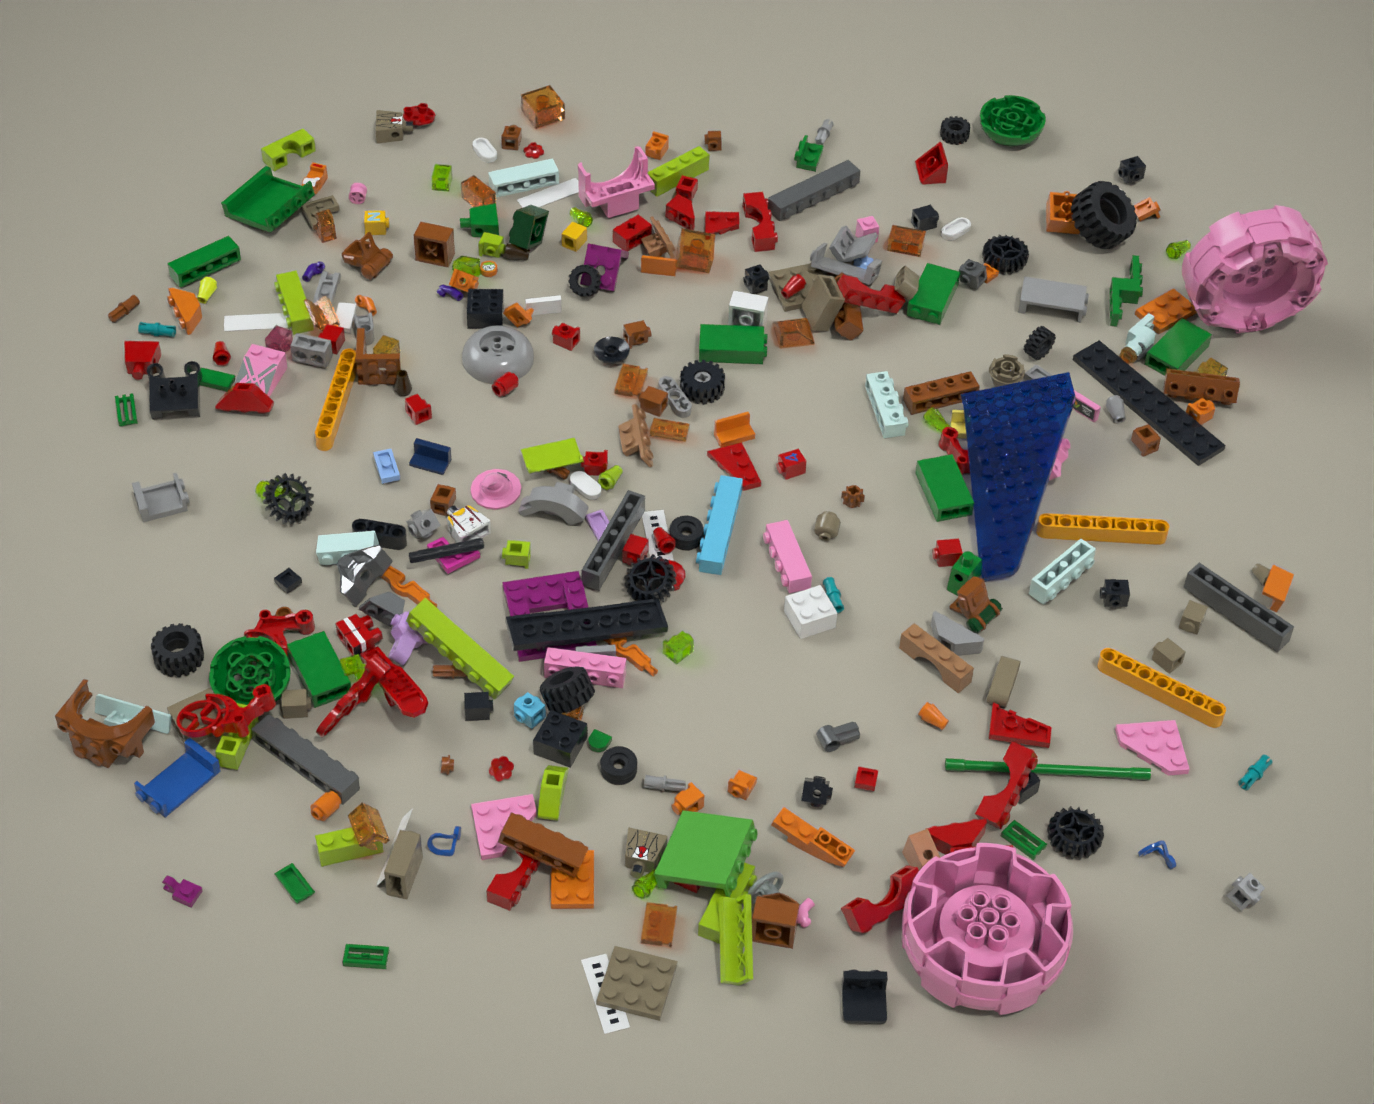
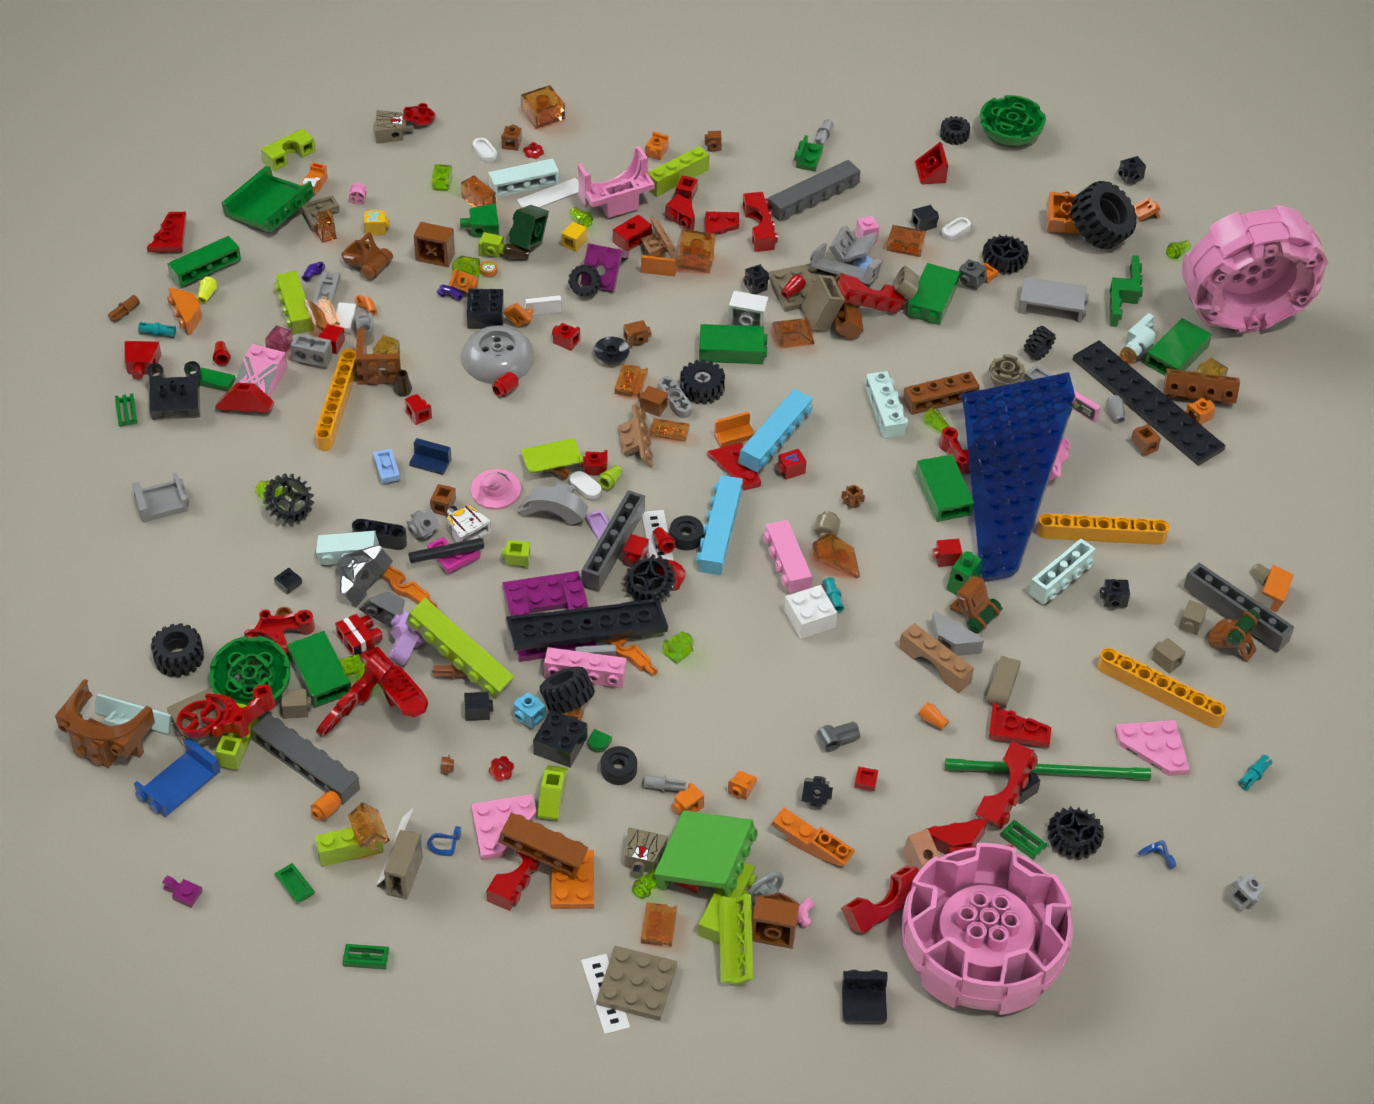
white sticker [224,313,288,331] -> none
light yellow panel [950,410,971,439] -> none
orange plate [1135,288,1197,334] -> none
none -> red wing [147,211,187,252]
none -> medium azure brick [738,389,813,472]
none -> clear orange slope [812,532,860,578]
none -> dark orange piece [1208,609,1260,662]

